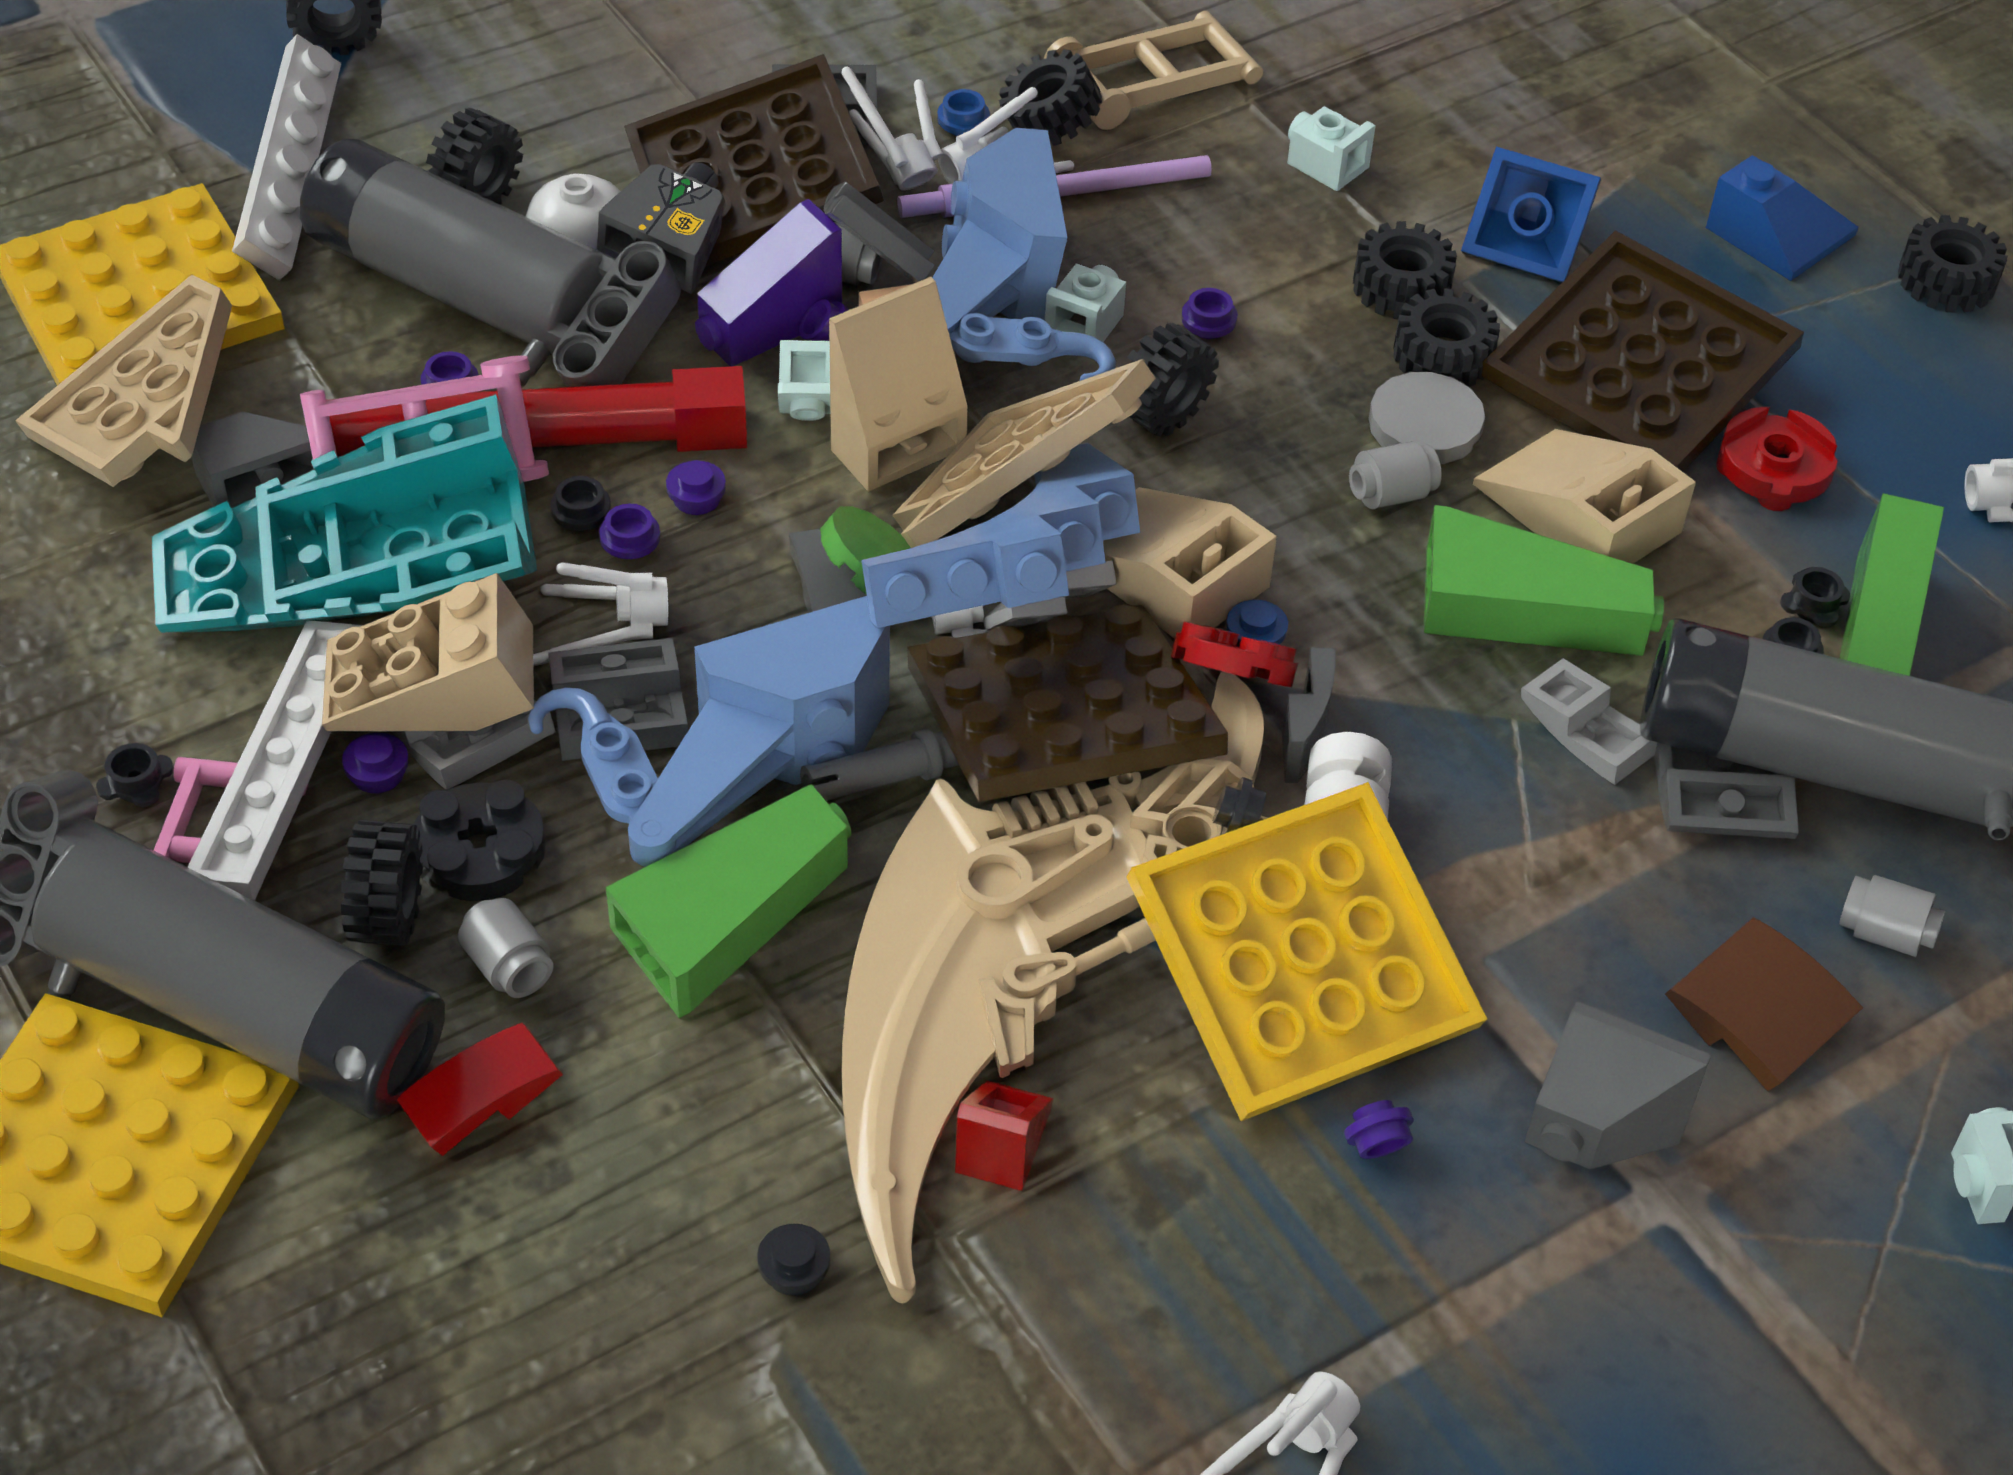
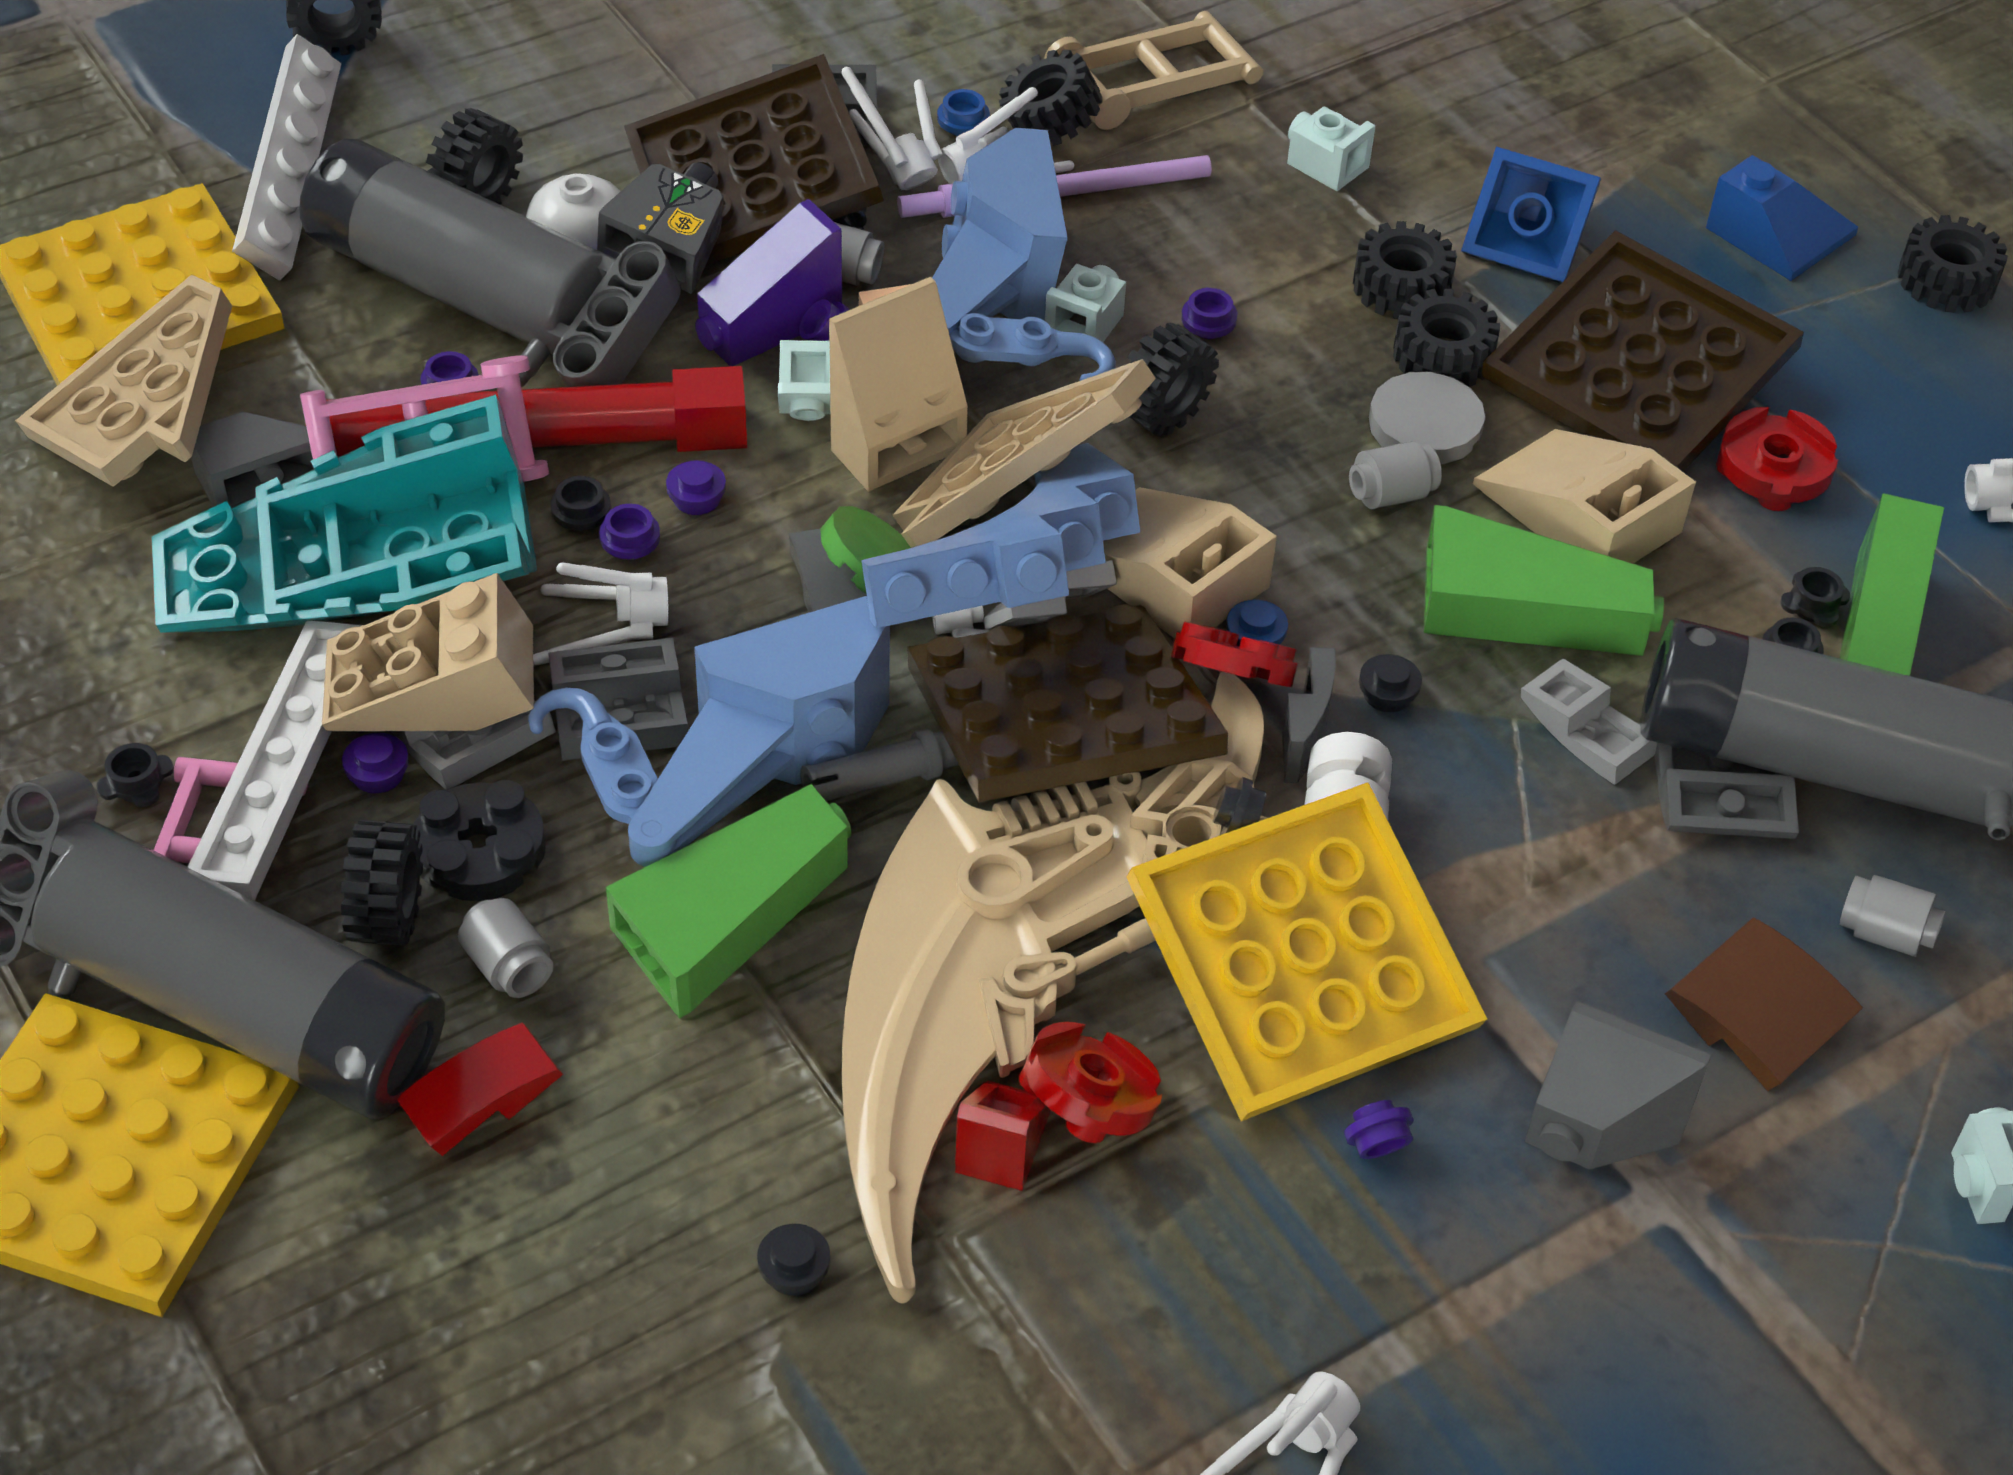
dark grey slope [824,182,935,283] -> none
none -> red plate [1019,1022,1163,1143]
none -> black plate [1359,654,1422,712]

